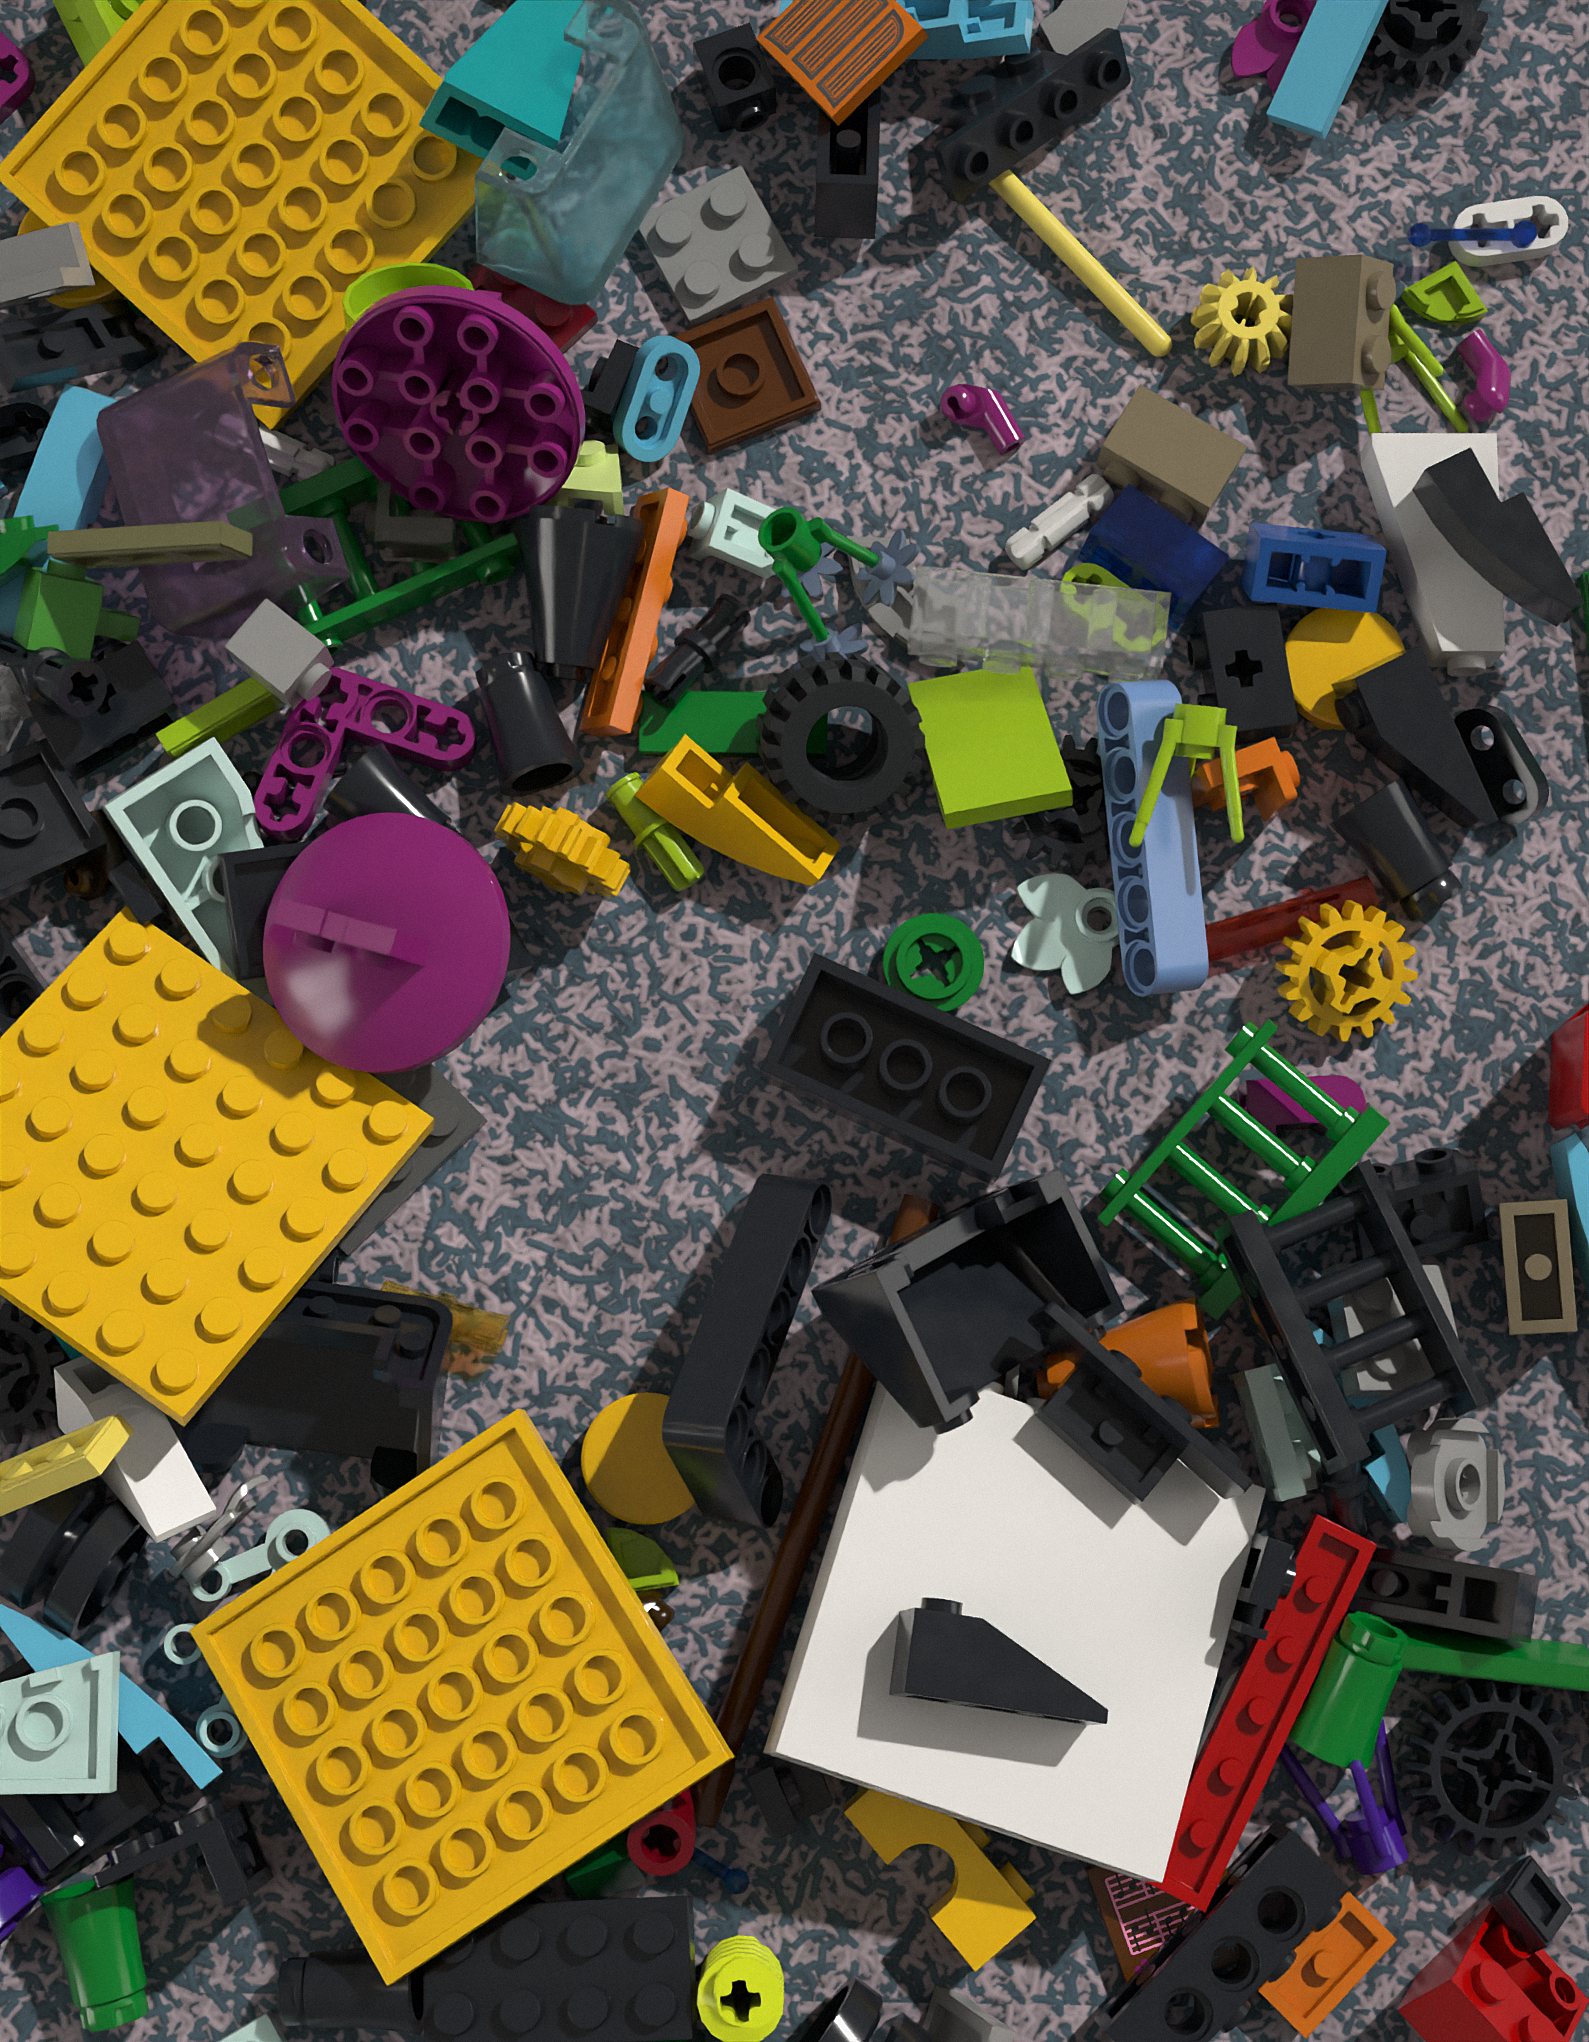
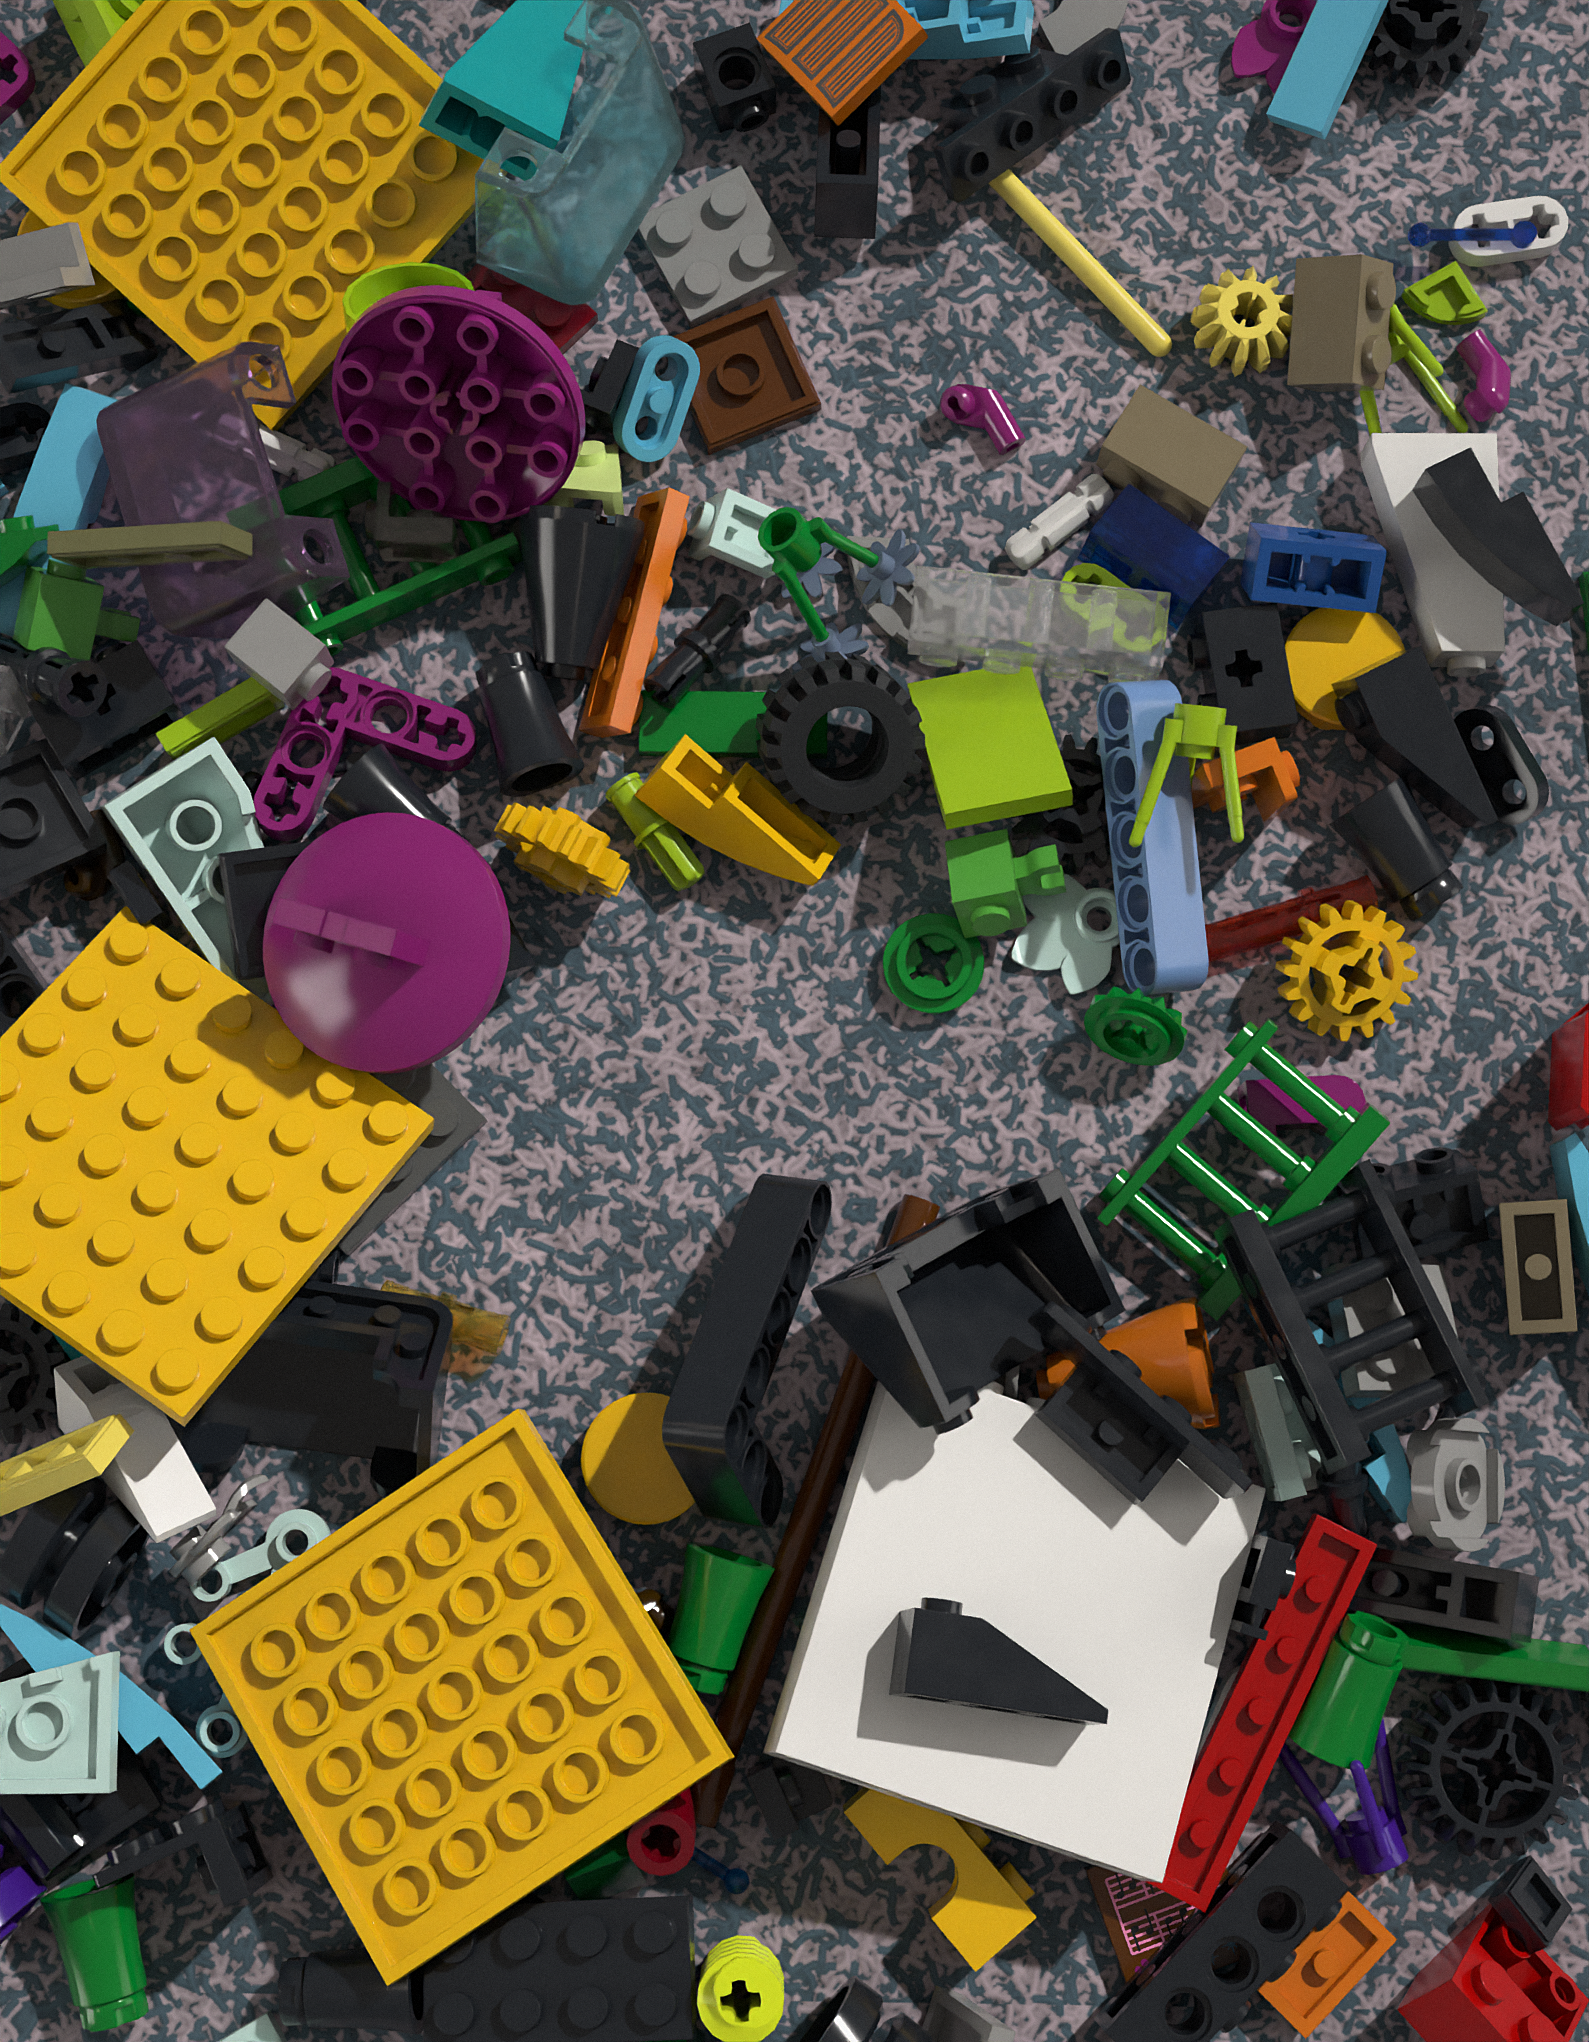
lime tile [606,1527,680,1591] -> none
black brick [760,953,1052,1186] -> none
none -> green plant [666,1541,775,1695]
none -> bright green brick [945,829,1067,938]
none -> green gear [1084,986,1188,1066]

